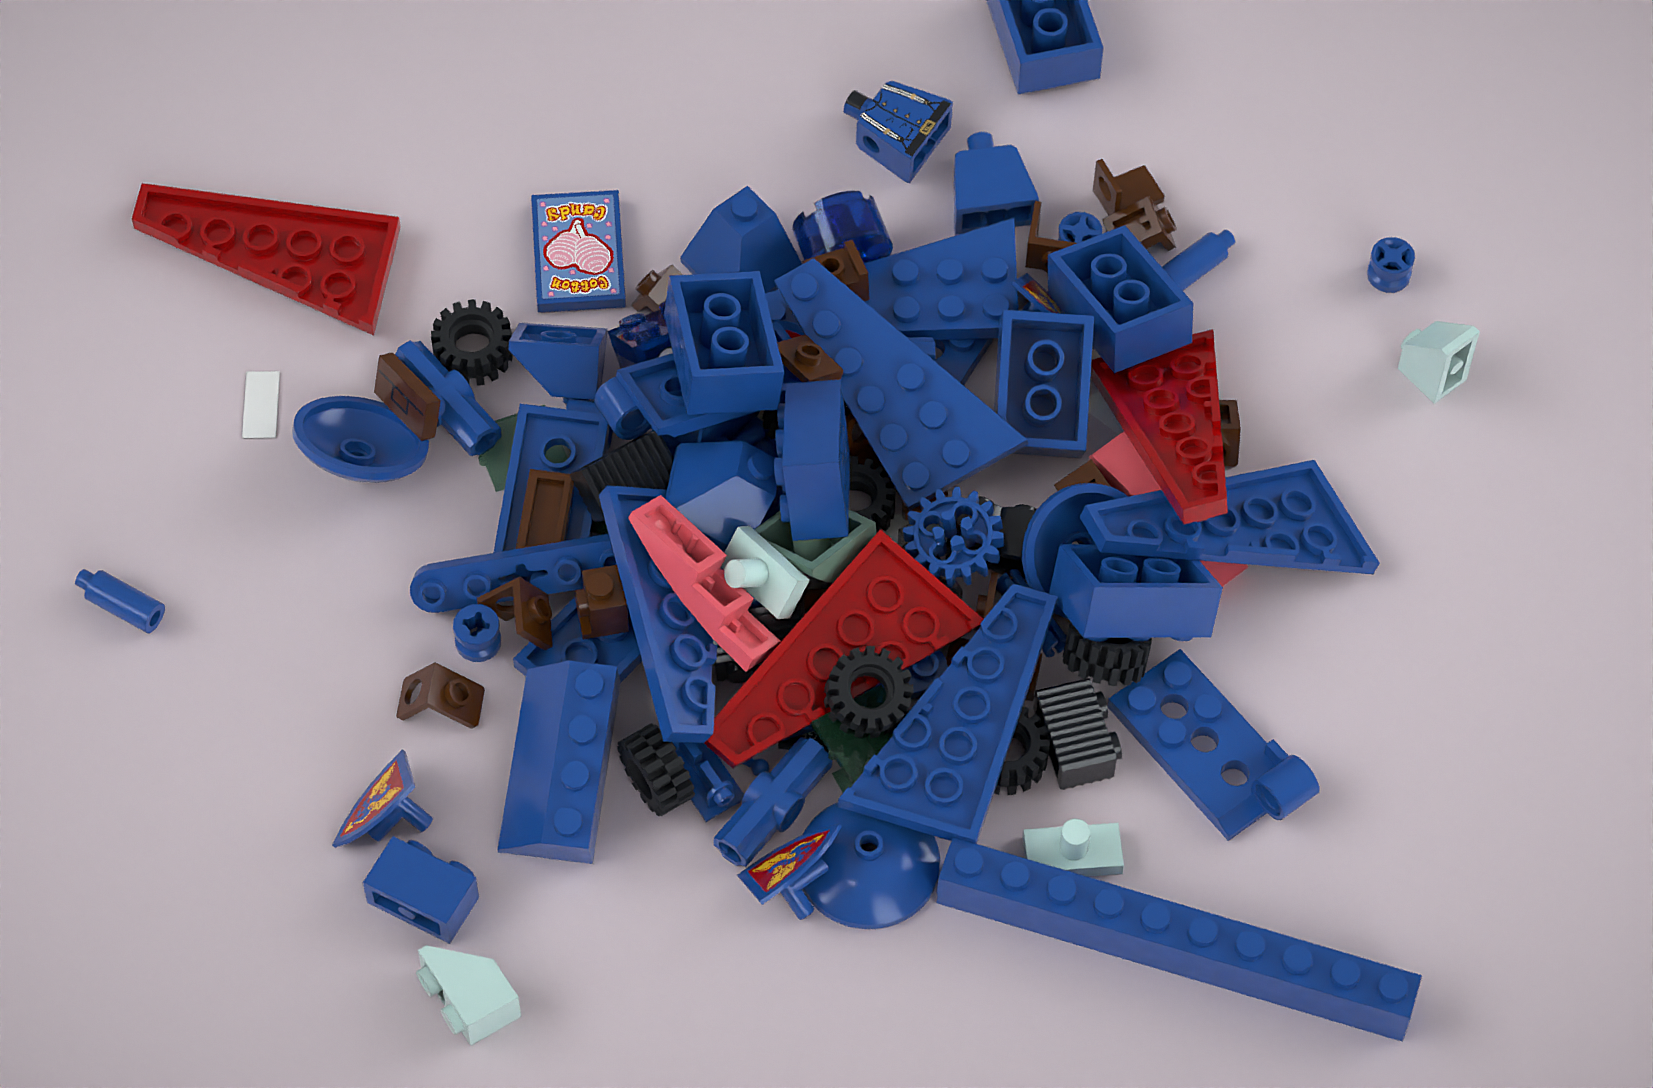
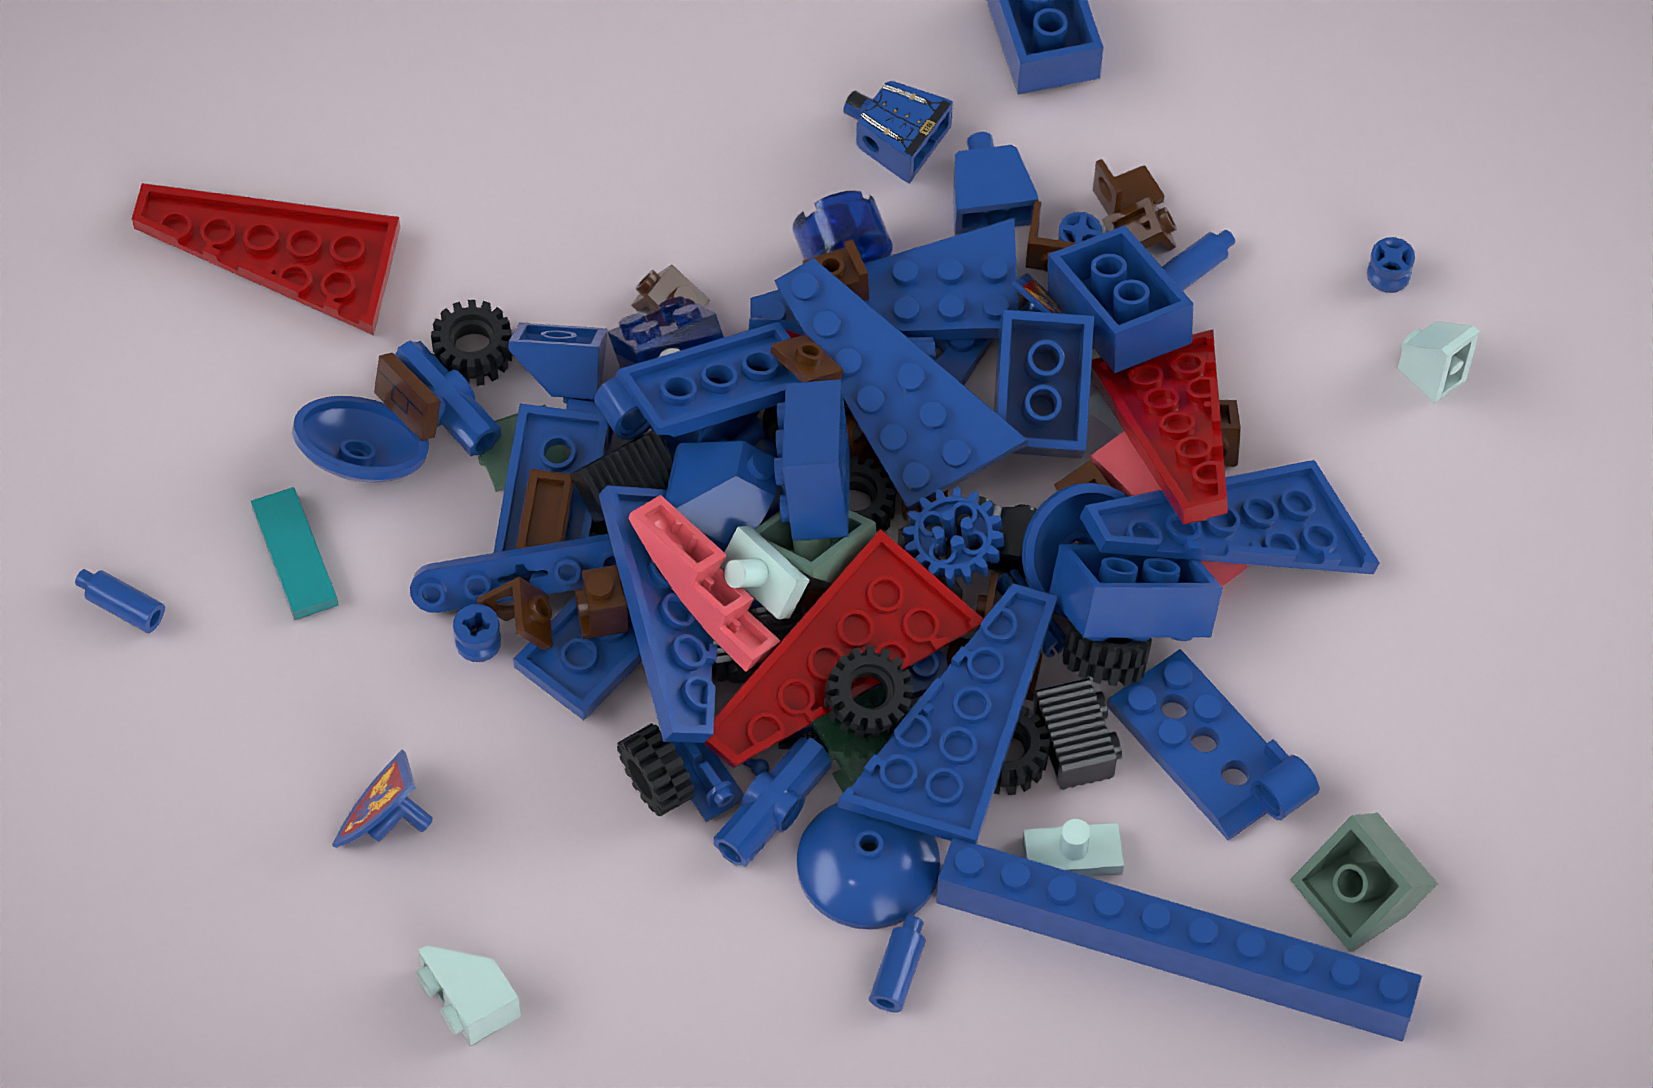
white sticker [242,371,280,438] -> none
blue brick [363,836,479,944] -> none
reddish brown bracket [396,662,485,729] -> none
blue slope [498,660,621,864] -> none
tile [531,190,626,313] -> none
blue brick [664,271,784,415] -> none
blue slope [680,185,802,293] -> none
shield [737,823,842,919] -> none
none -> teal tile [251,487,338,620]
none -> blue cylinder [869,915,926,1012]
none -> sand green slope [1290,813,1438,952]

